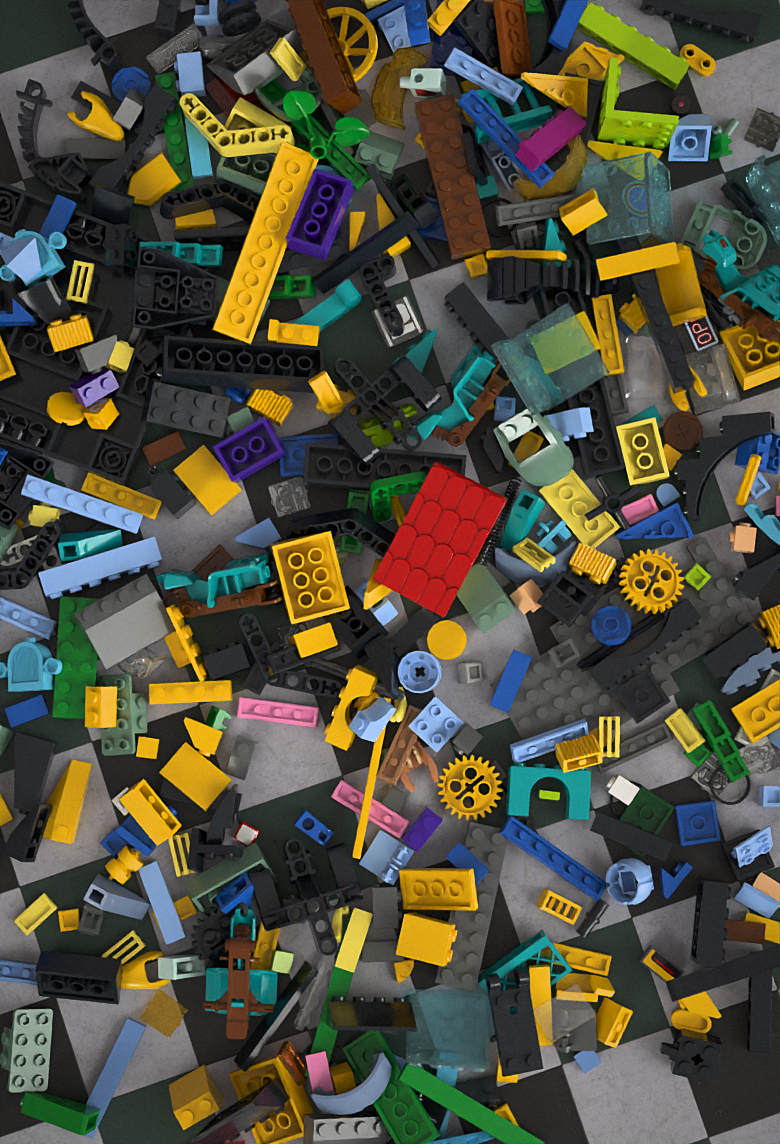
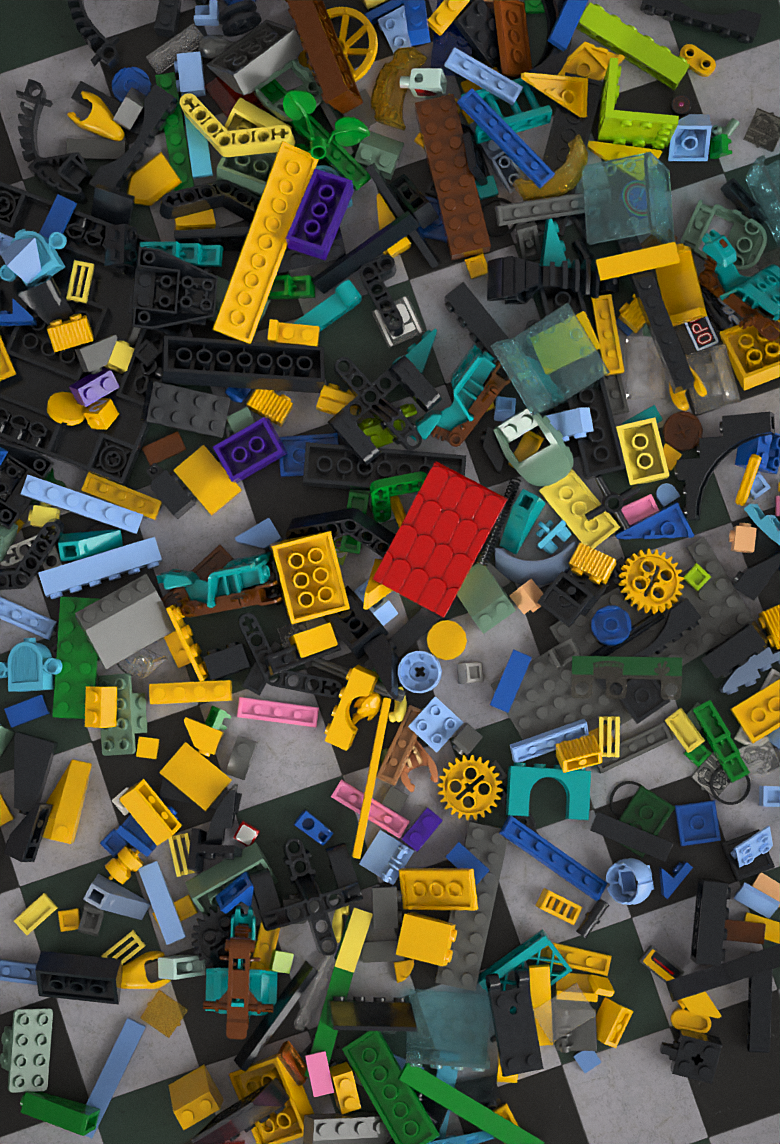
clear piece [268,476,311,518] -> none
light yellow tile [270,38,307,81] -> none
yellow tile [308,370,345,414] -> none
sand blue windscreen [310,1049,392,1115] -> none
light blue arch [348,696,396,742] -> none
yellow slope [349,212,366,252] -> none
yellow tile [486,250,567,262] -> none
light yellow tile [513,537,555,572] -> none
magenta brick [515,106,587,172] -> none
lime tile [538,789,560,800] -> none
yellow panel [559,188,608,236] -> none
white brick [606,774,640,806] -> none
none -> piece [571,656,682,700]

